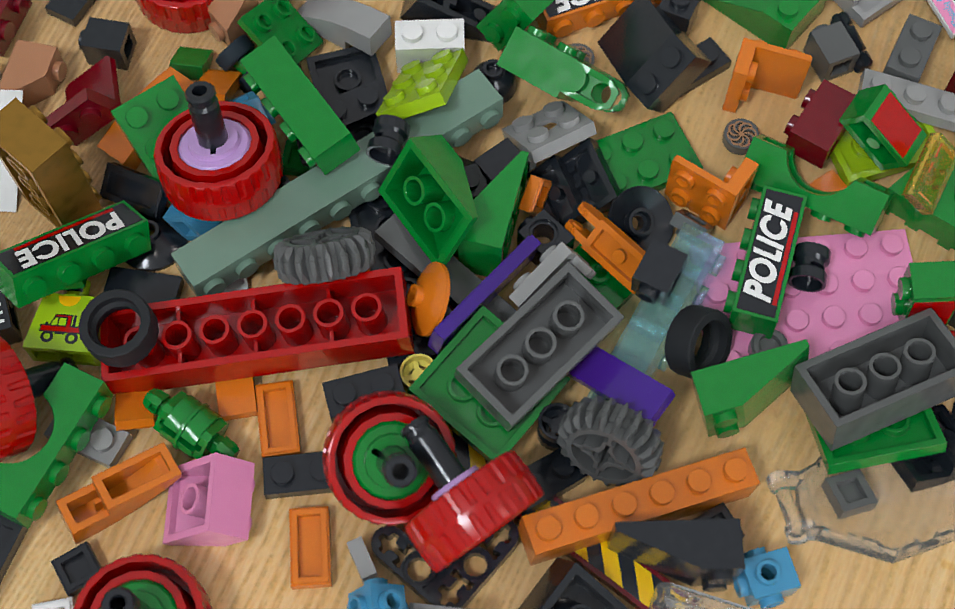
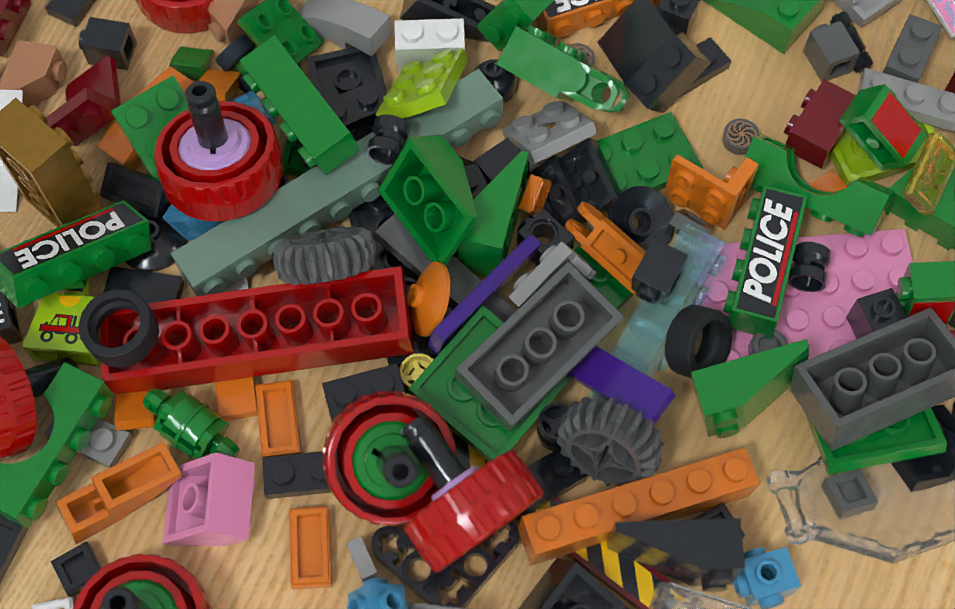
orange bracket [722,38,813,113] -> none
none -> black brick [846,288,907,339]

